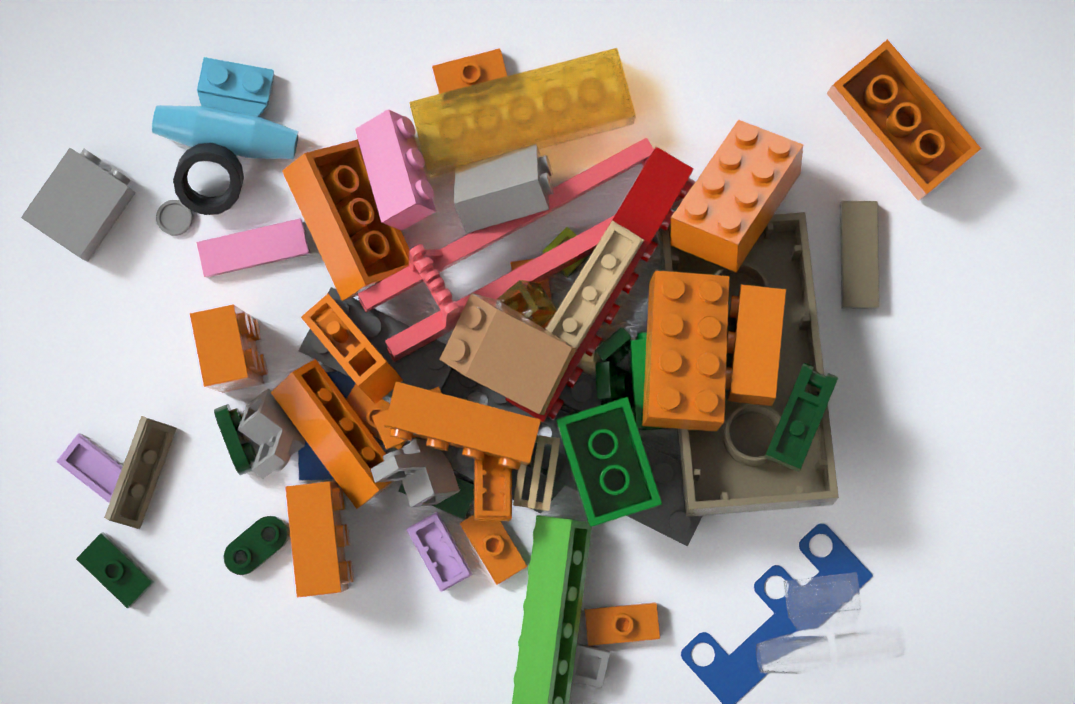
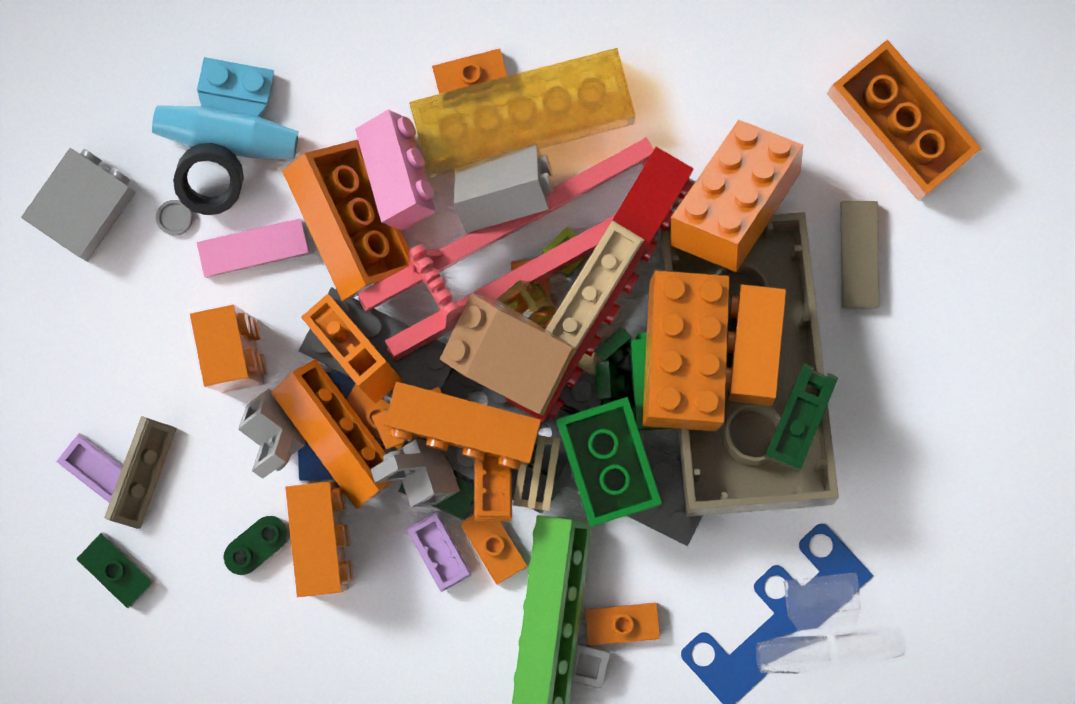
dark green plate [214,404,257,476] -> none

